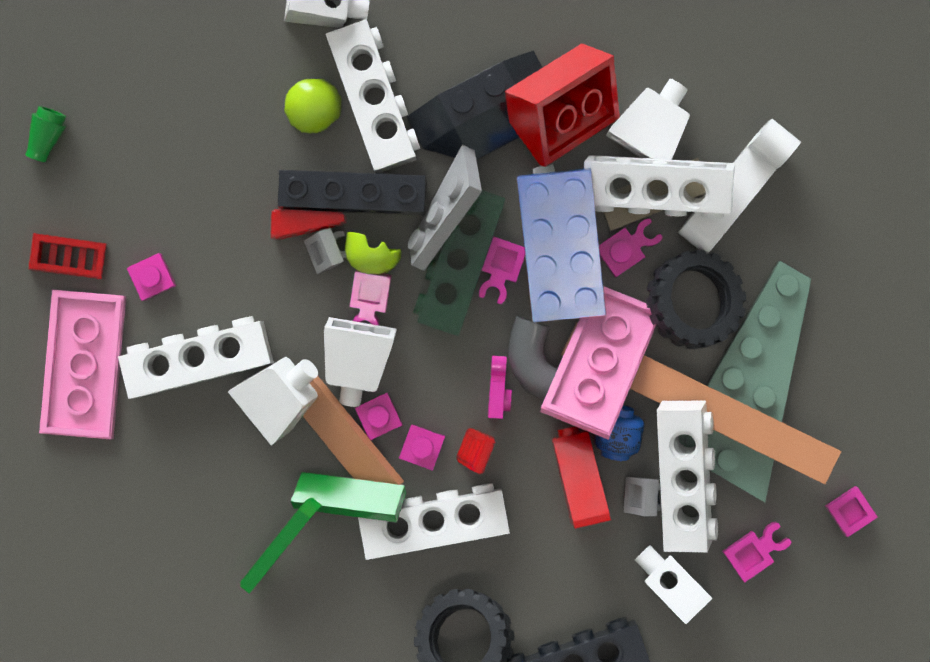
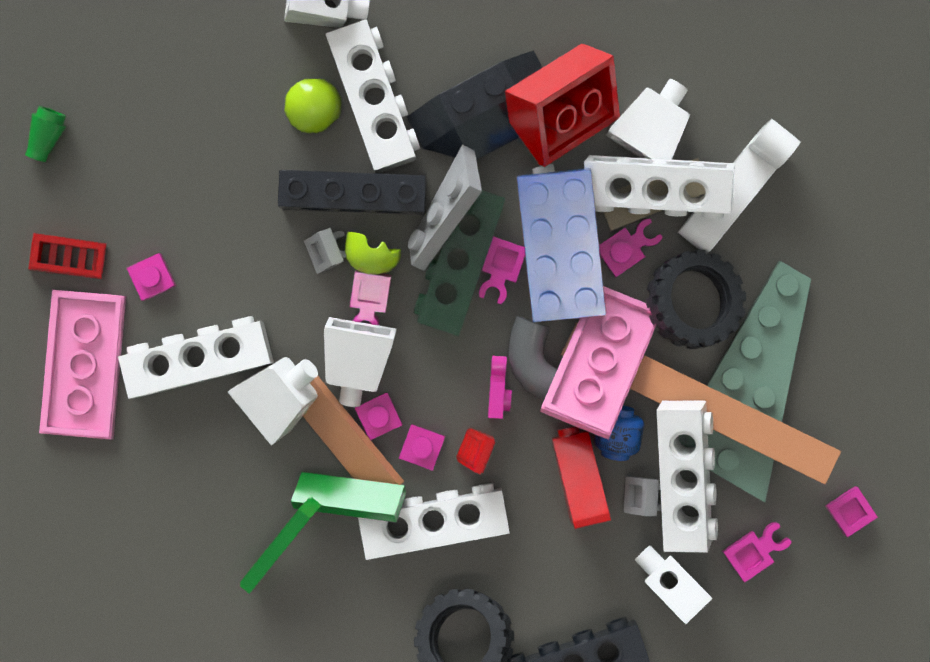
red slope [271,209,347,240] -> none

